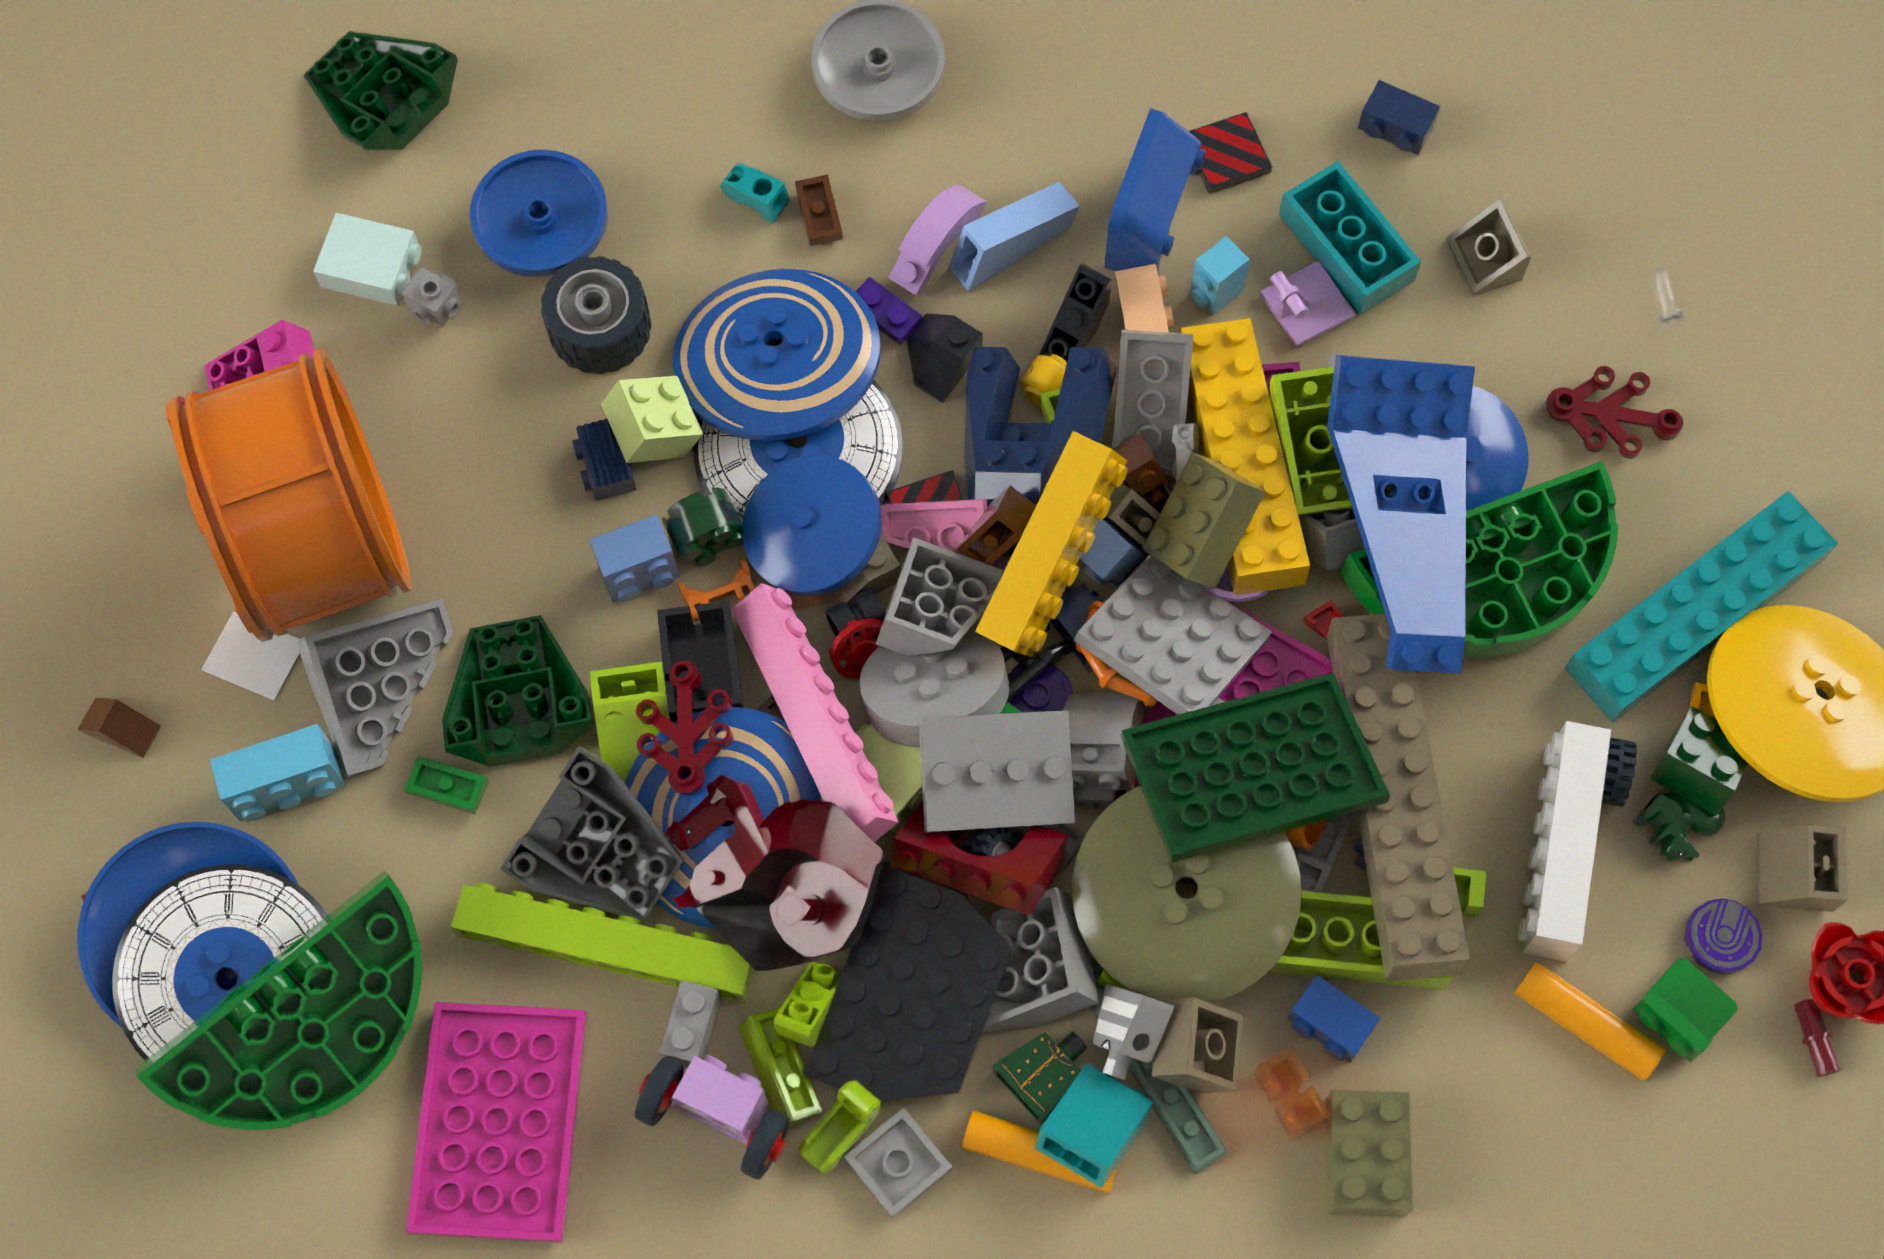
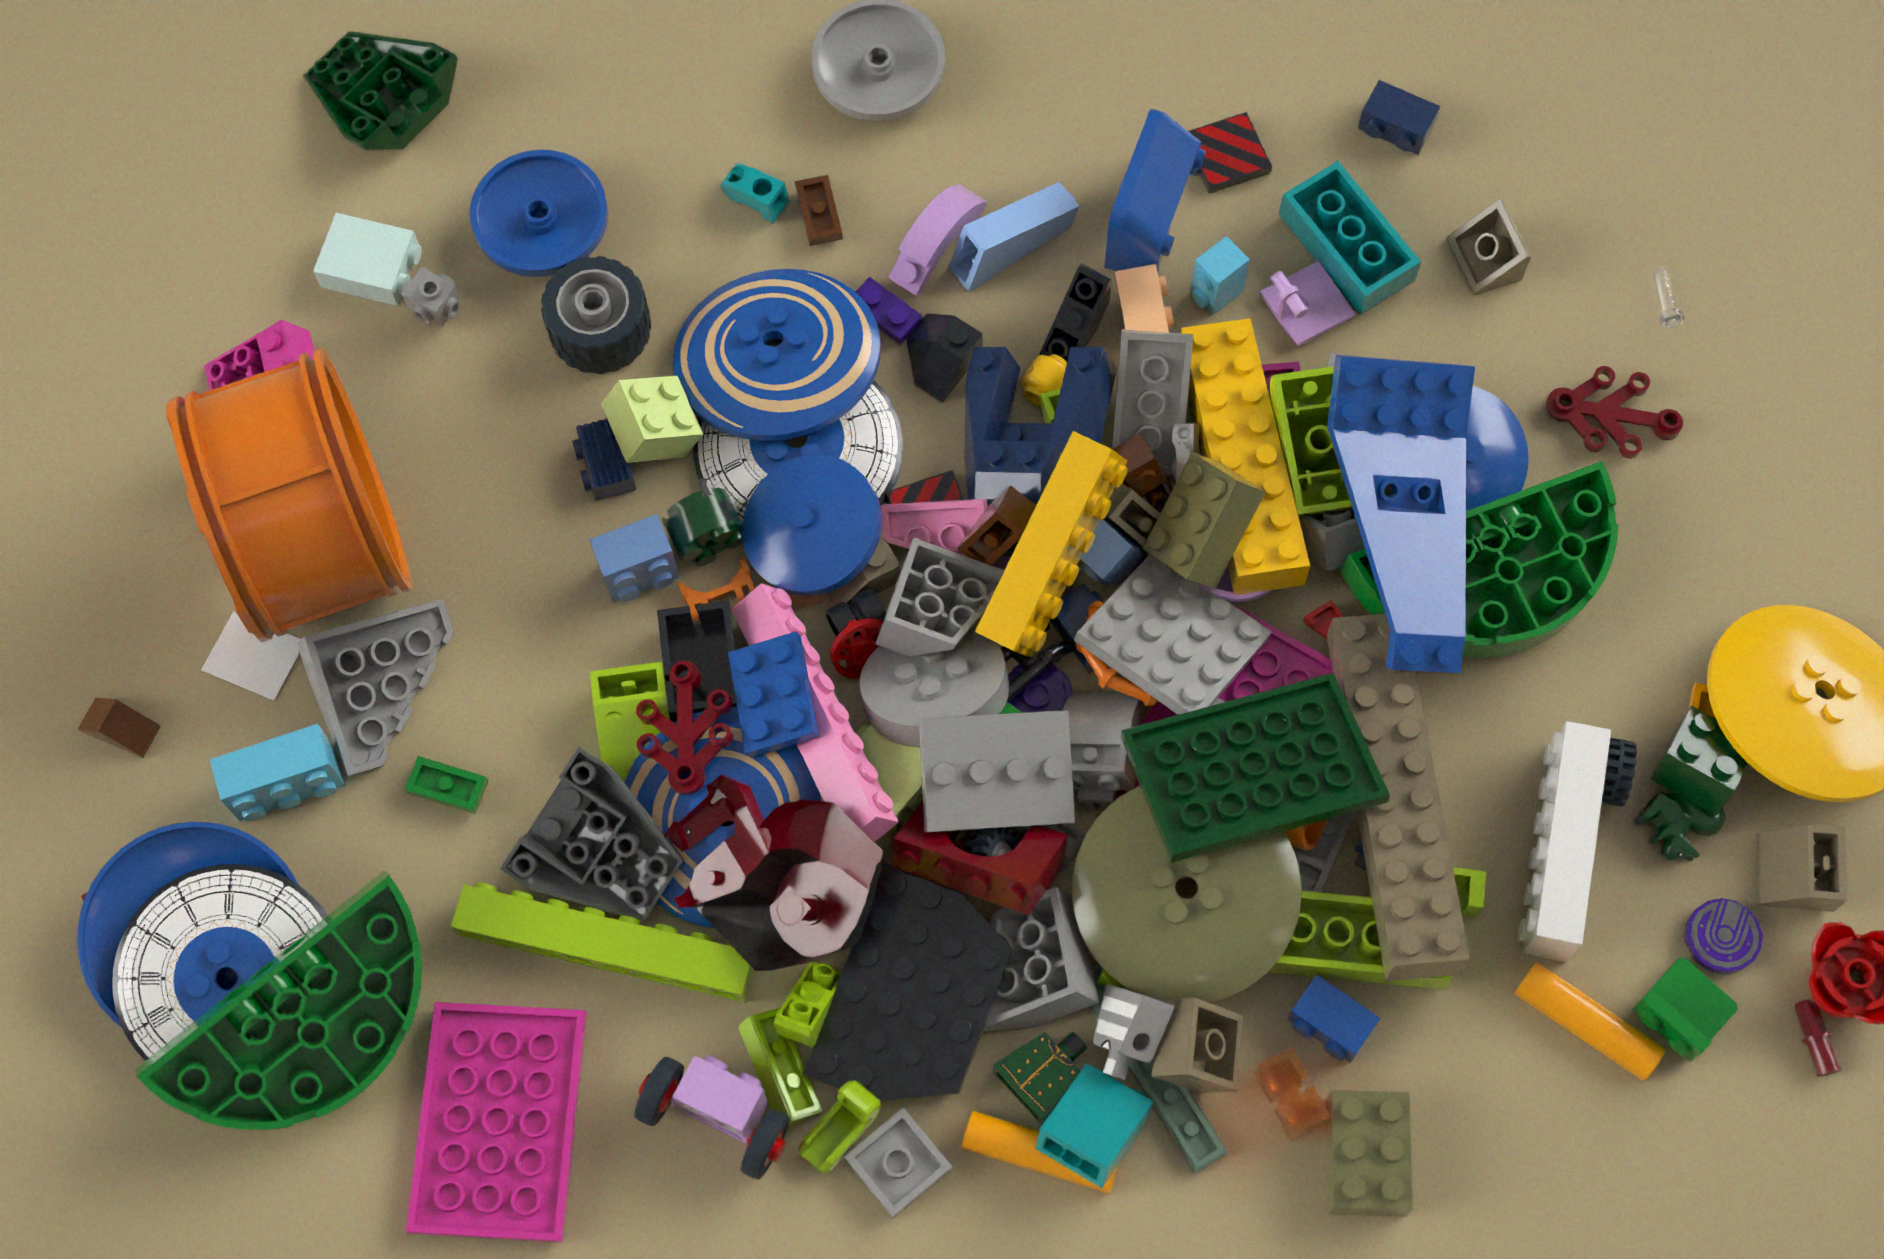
dark green wedge [442,615,592,767] -> none
light grey brick [659,980,722,1068] -> none
teal brick [1564,490,1838,723] -> none
none -> blue plate [728,631,819,758]

